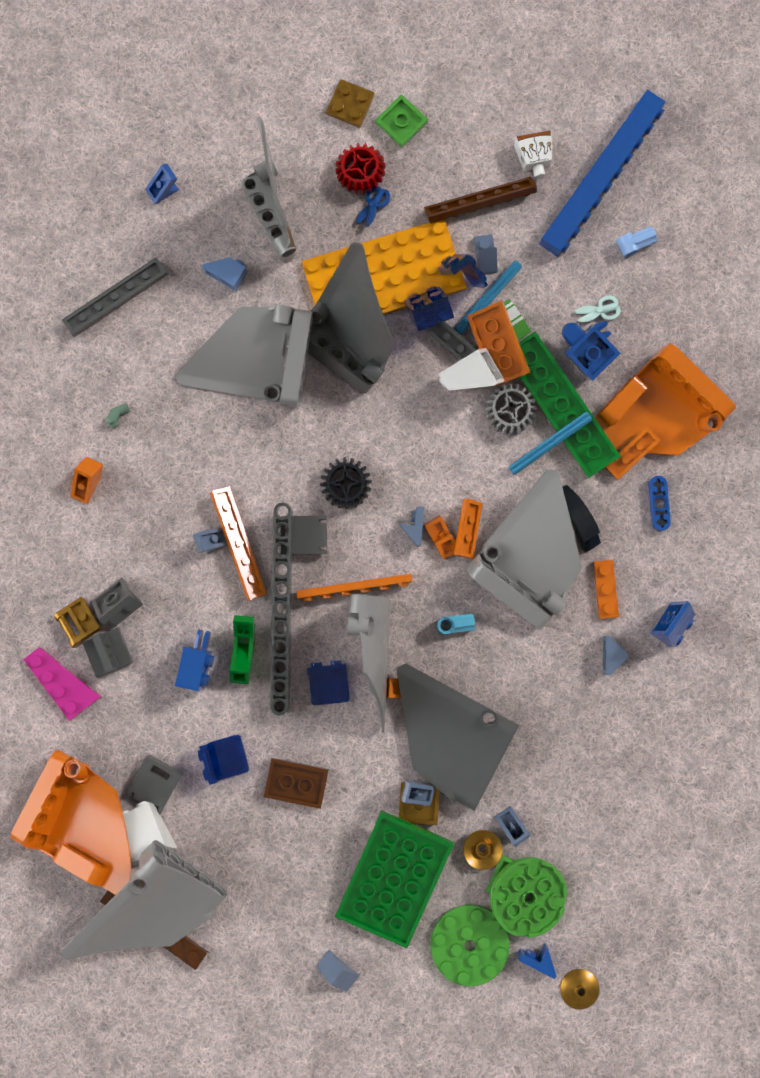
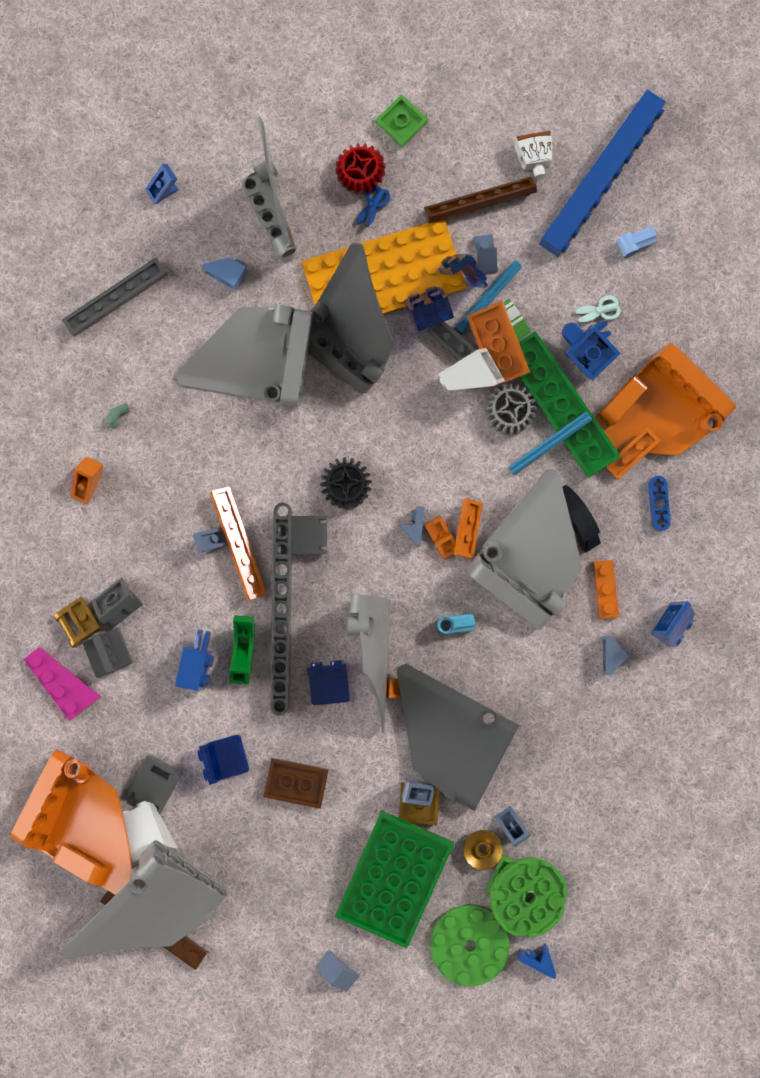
orange plate [296,574,412,602] -> none
pearl gold plate [326,79,374,128] -> none
pearl gold dish [560,969,599,1010] -> none

